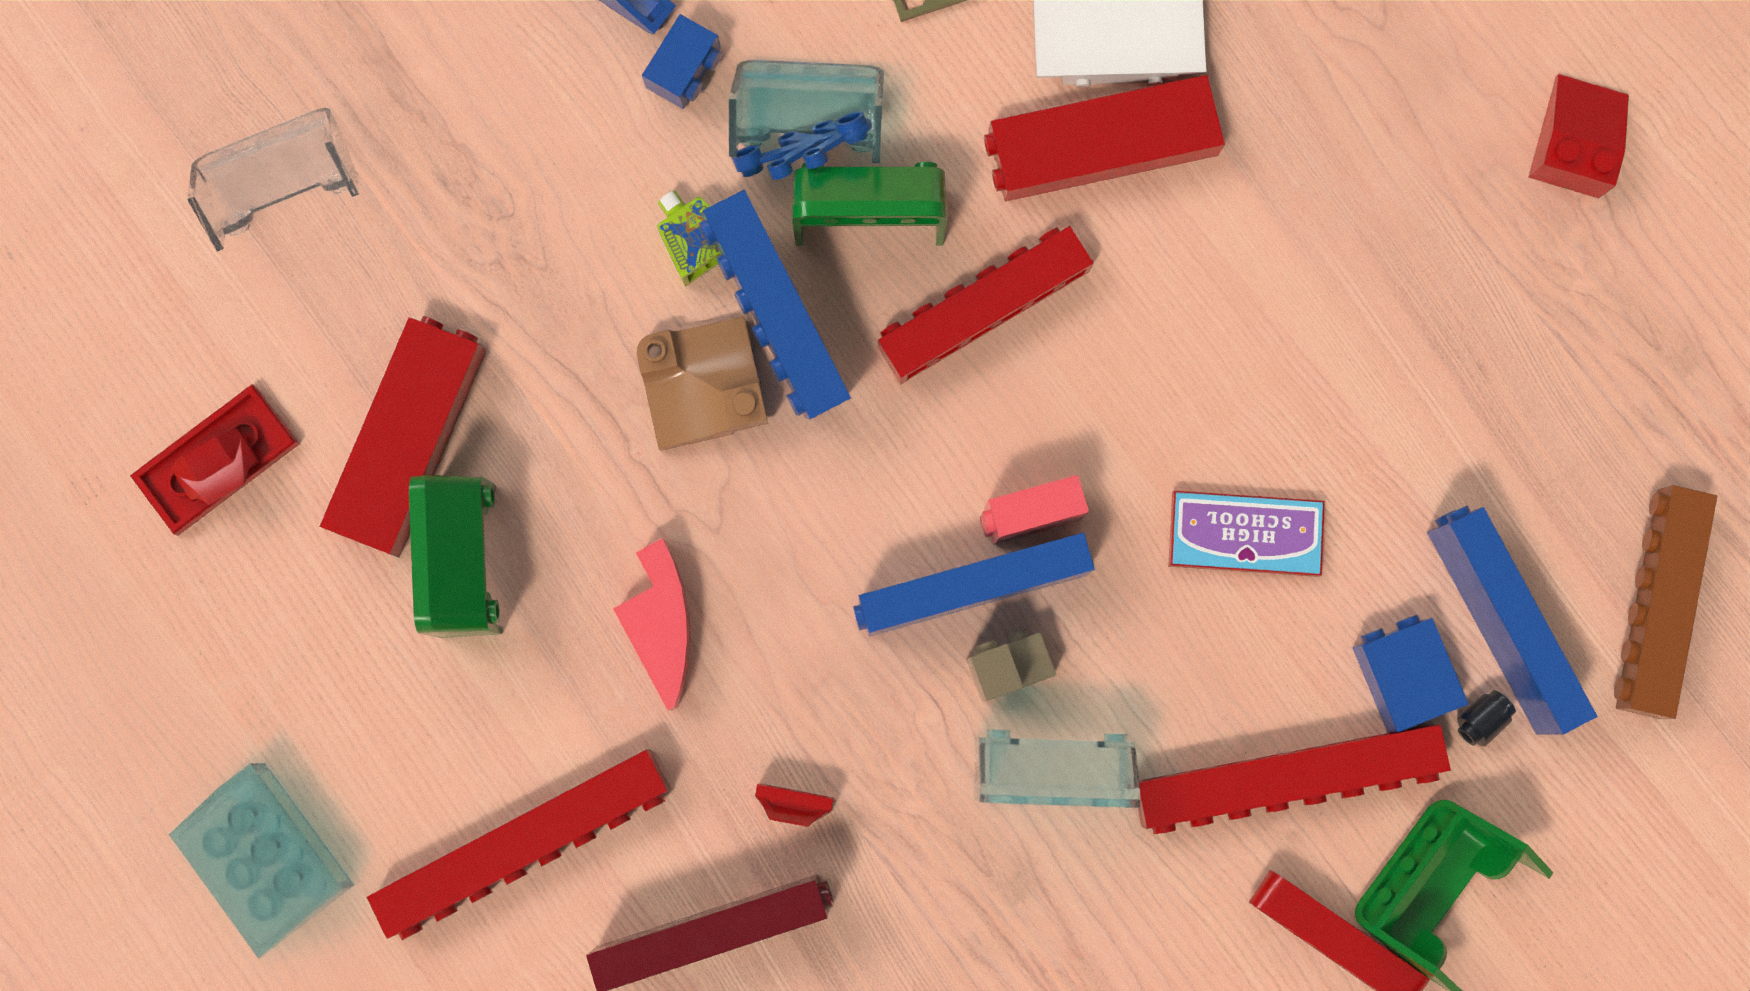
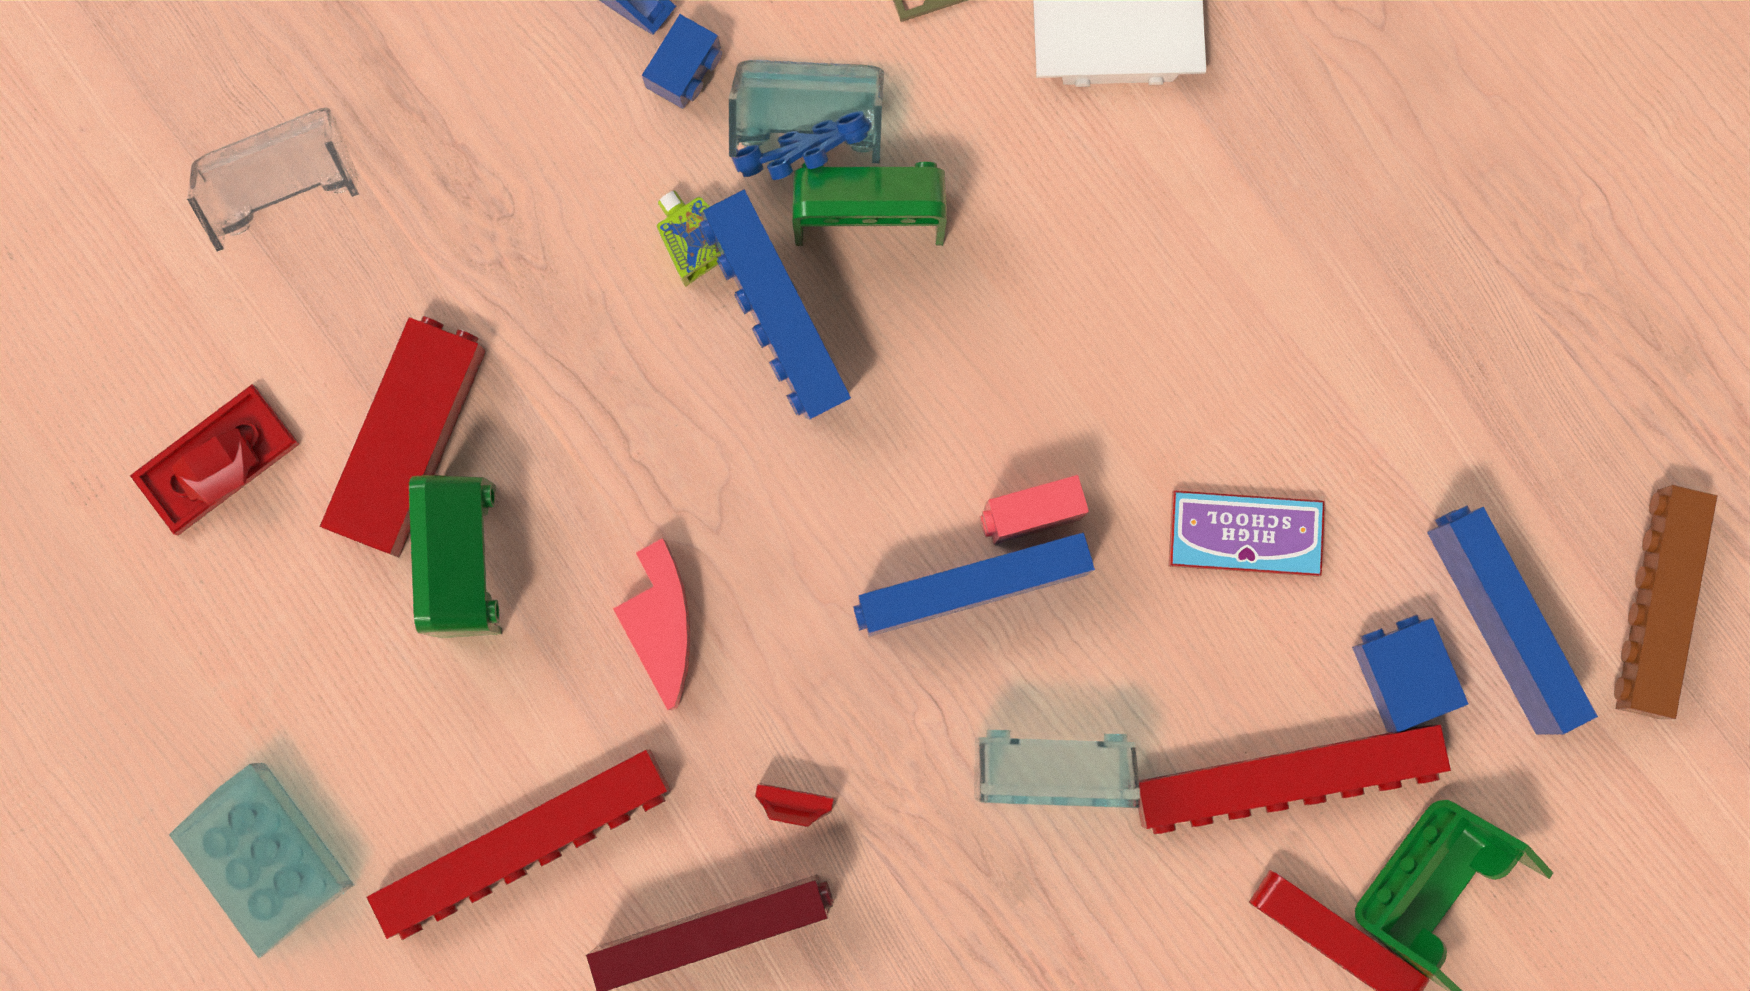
medium nougat slope [637,316,769,451] -> none
red brick [877,226,1094,385] -> none
dark tan brick [967,628,1057,702] -> none
red brick [984,75,1225,202] -> none
black brick [1457,690,1516,747] -> none
red slope [1528,74,1629,198] -> none

